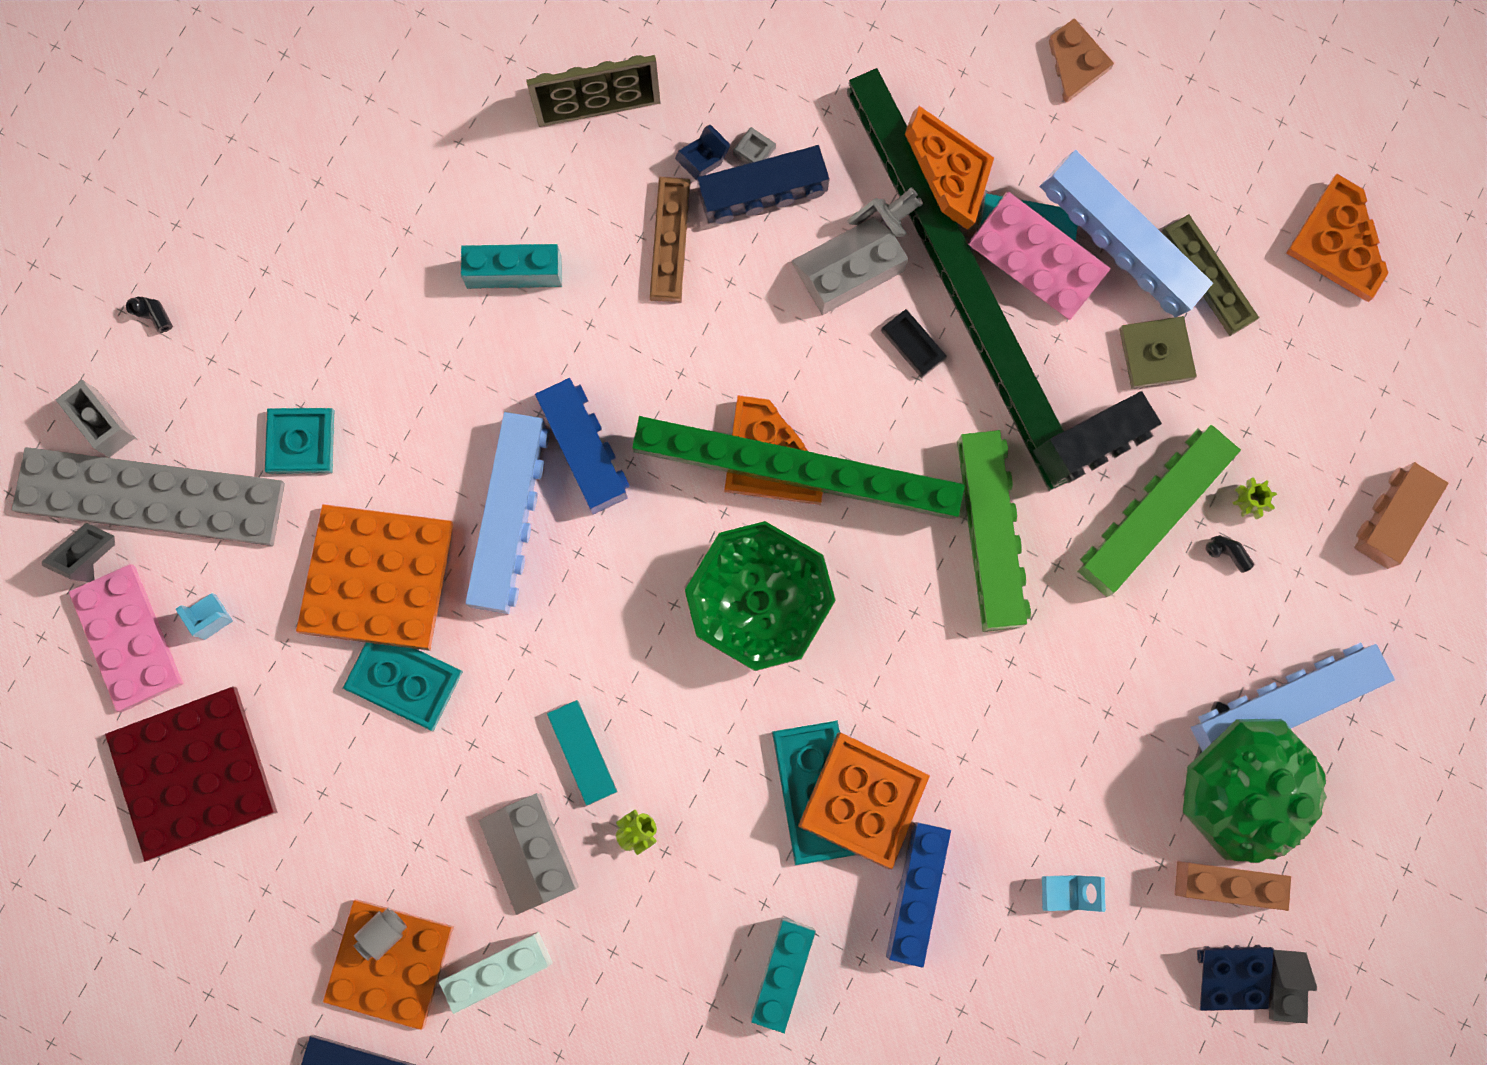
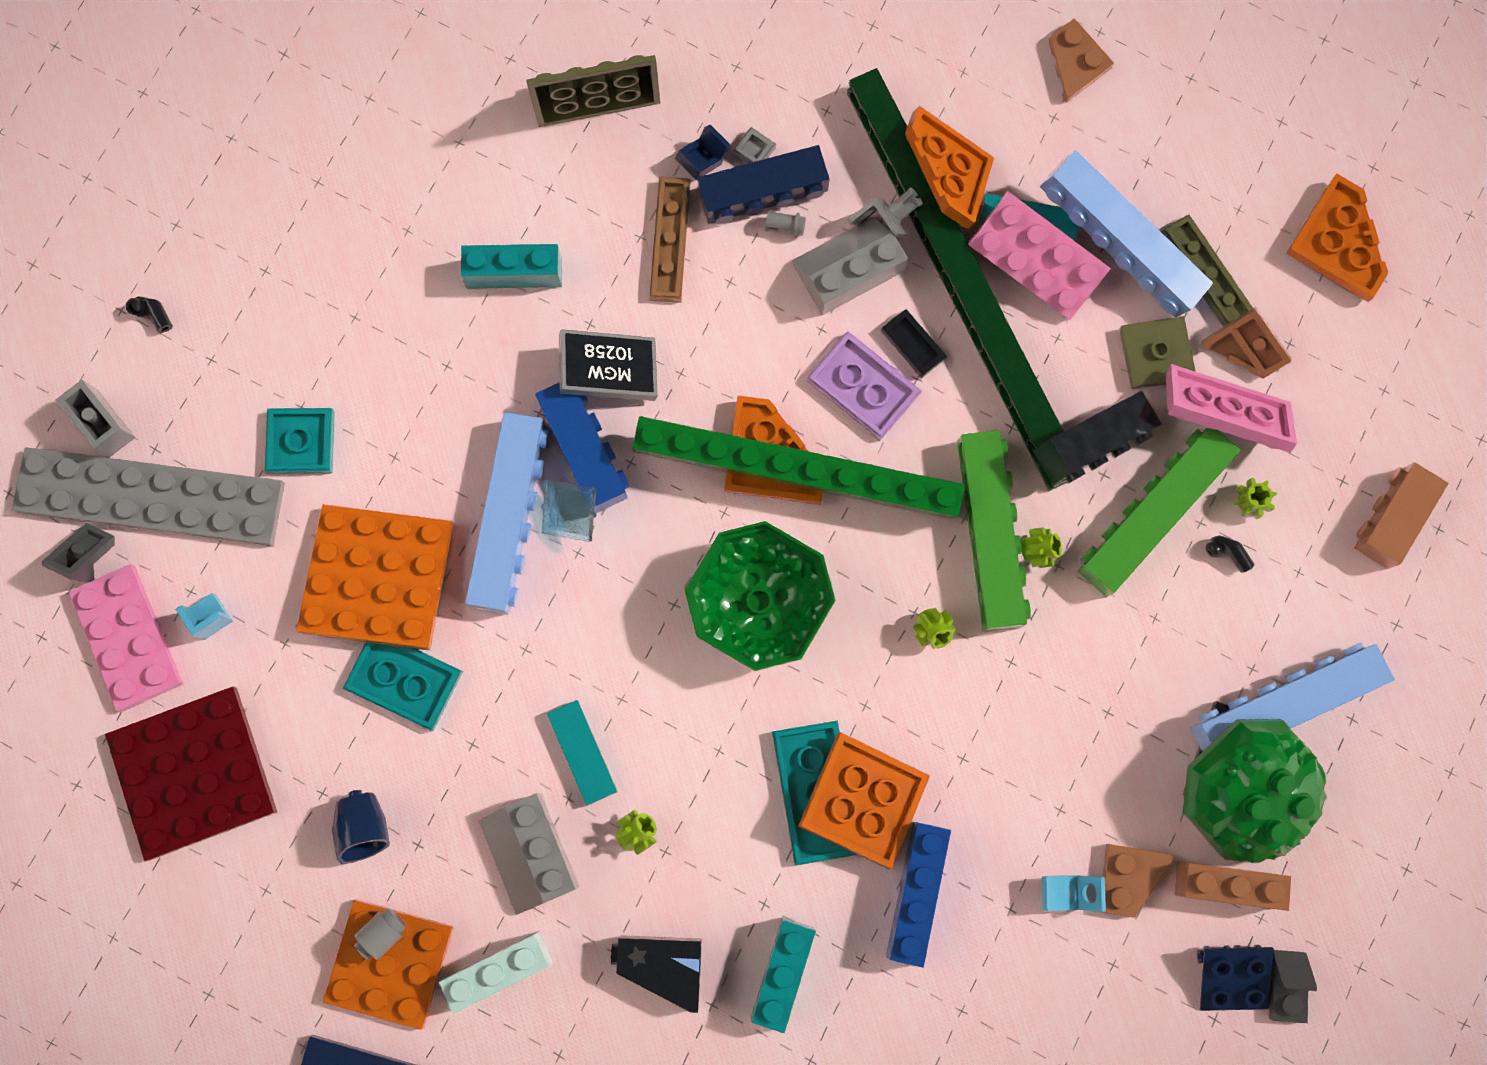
none -> dark blue helmet [331,790,390,865]
none -> clear light blue piece [541,480,597,542]
none -> black tile [559,329,658,401]
none -> black slope [611,935,702,1013]
none -> light grey pin [765,211,806,238]
none -> lavender tile [806,331,922,441]
none -> lime gear [913,607,956,649]
none -> lime gear [1021,527,1062,568]
none -> nougat wing [1102,844,1174,918]
none -> bright pink plate [1165,364,1297,453]
none -> nougat wing [1201,306,1292,379]

